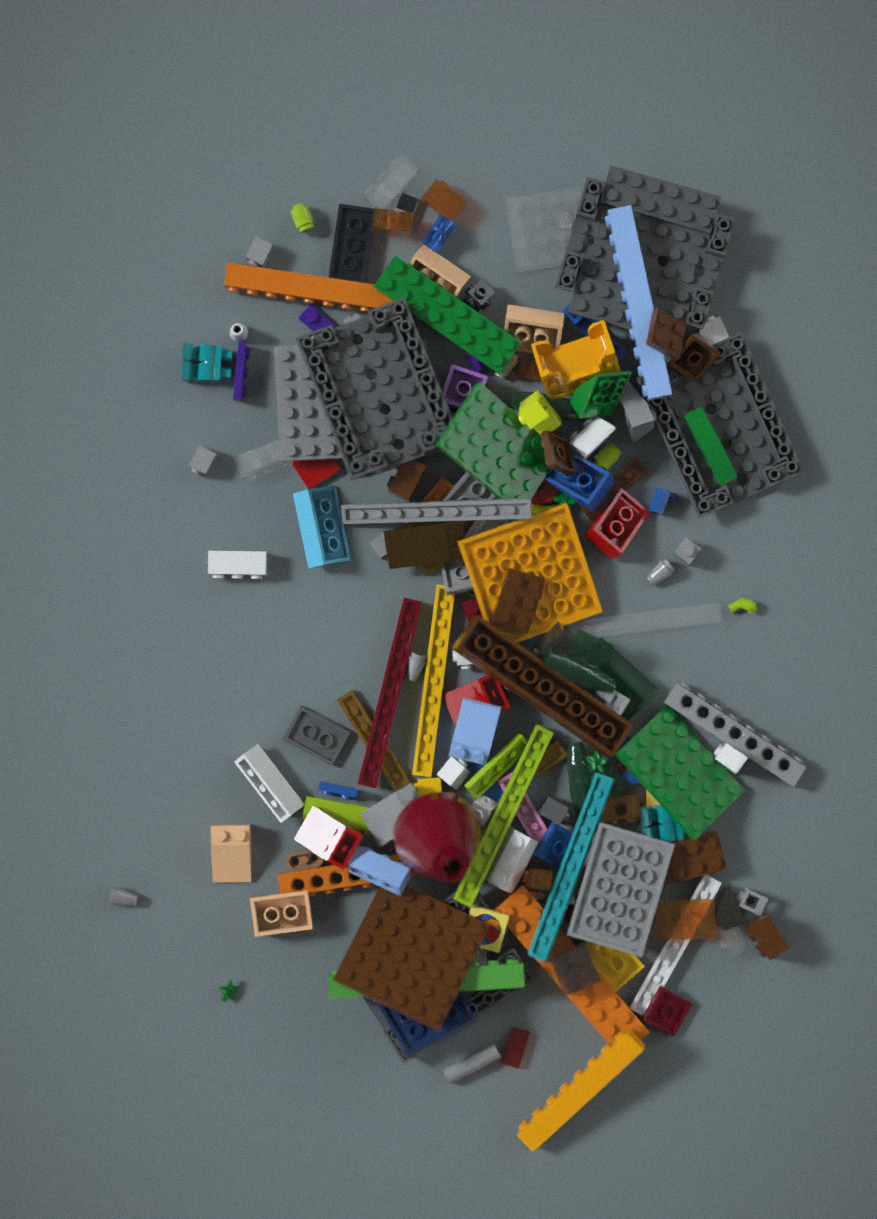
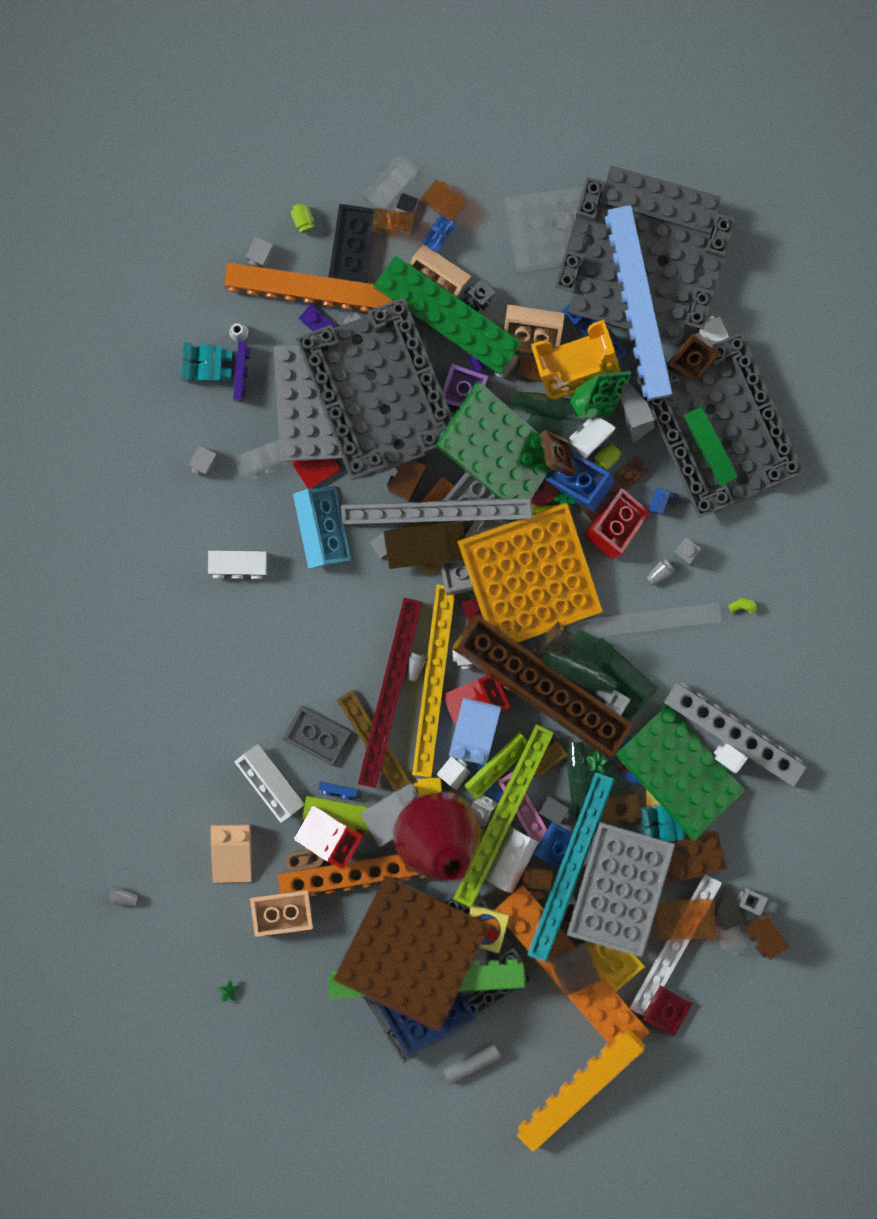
light blue brick [348,845,411,896] -> none
reddish brown plate [490,567,546,634] -> none
clear red plate [500,1026,530,1069] -> none
neon yellow brick [518,390,562,435] -> none
reddish brown plate [646,308,686,360] -> none

